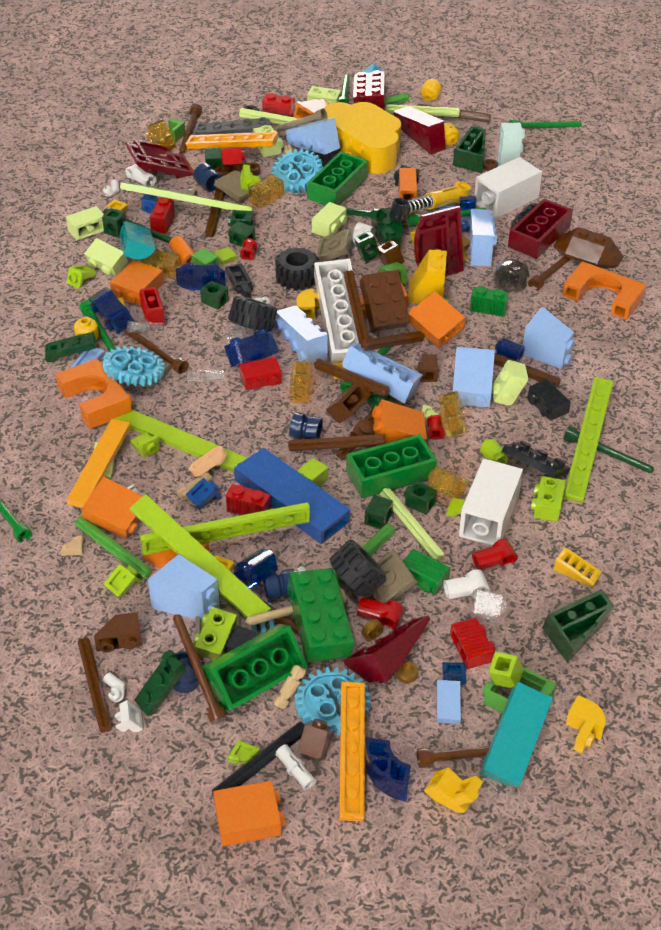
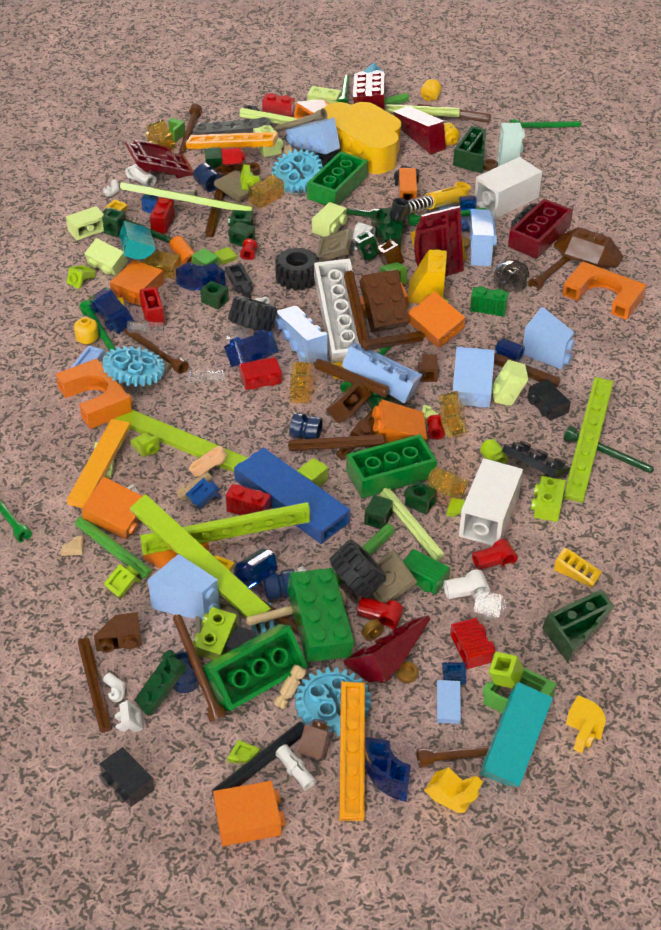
dark green plate [45,331,96,362] -> none
yellow brick [297,289,321,319] -> none
none -> black brick [99,747,154,807]

